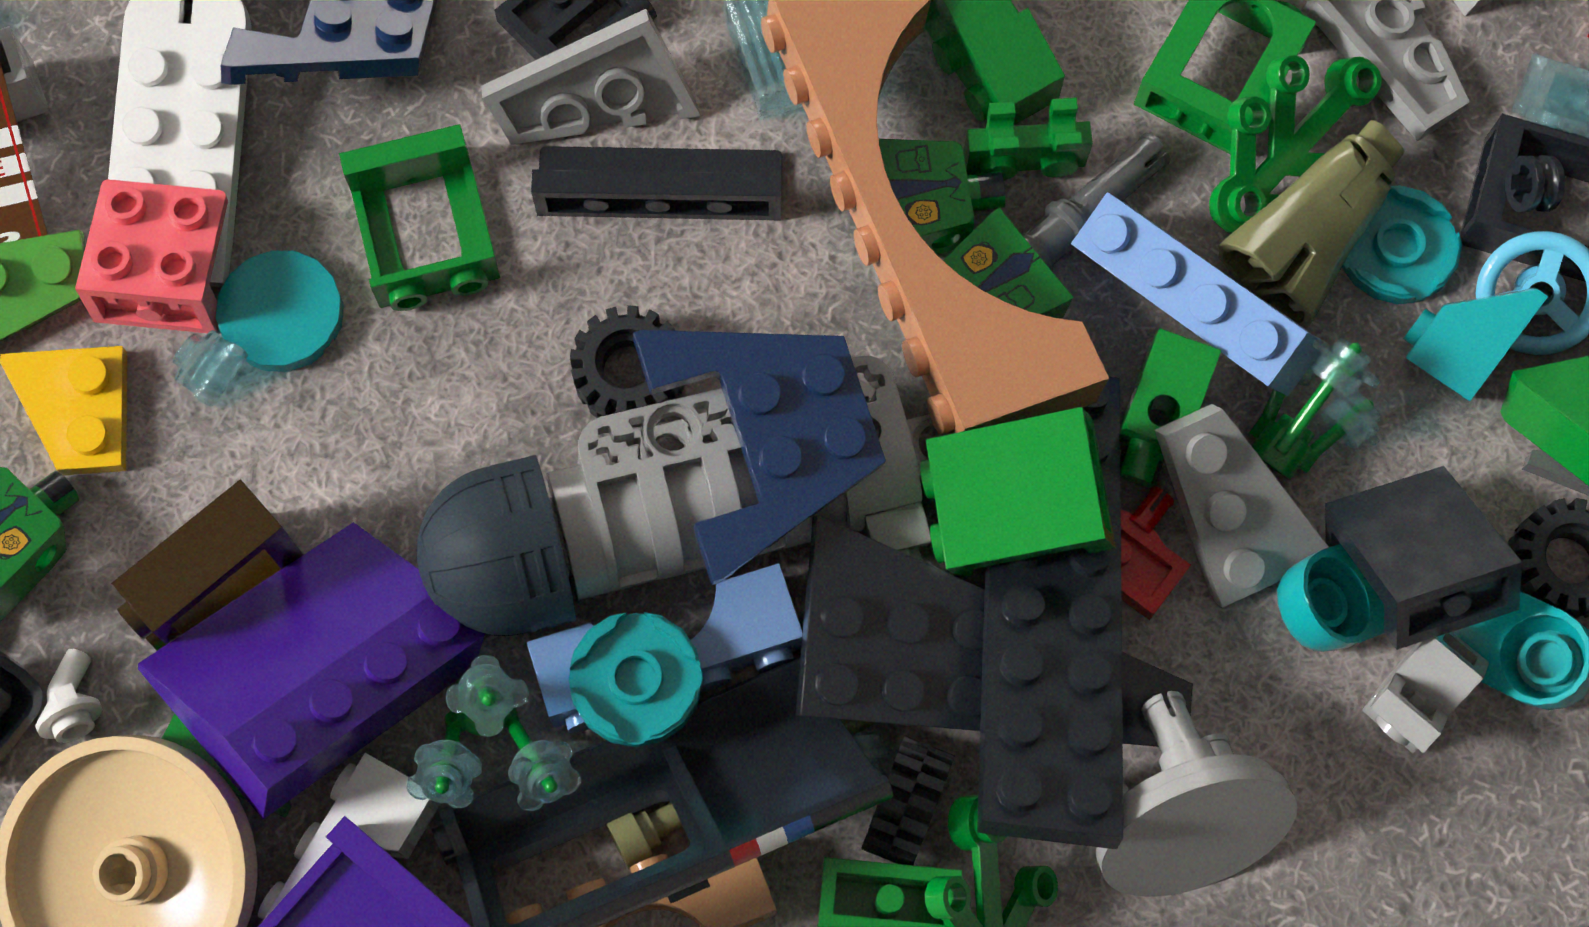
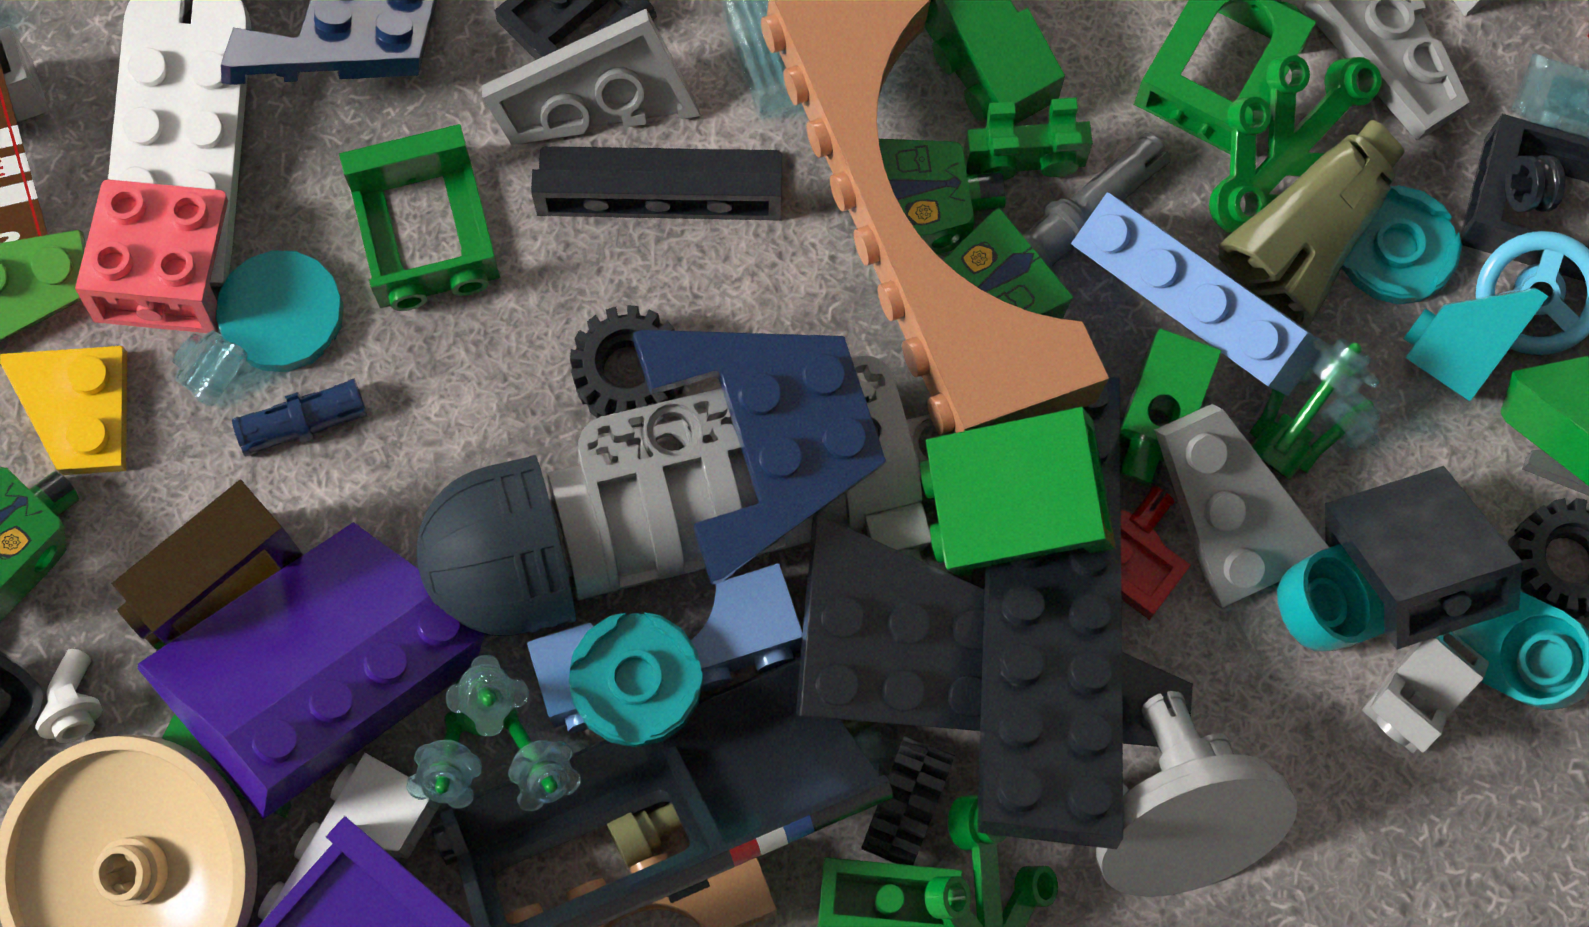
none -> dark blue pin [232,378,367,457]

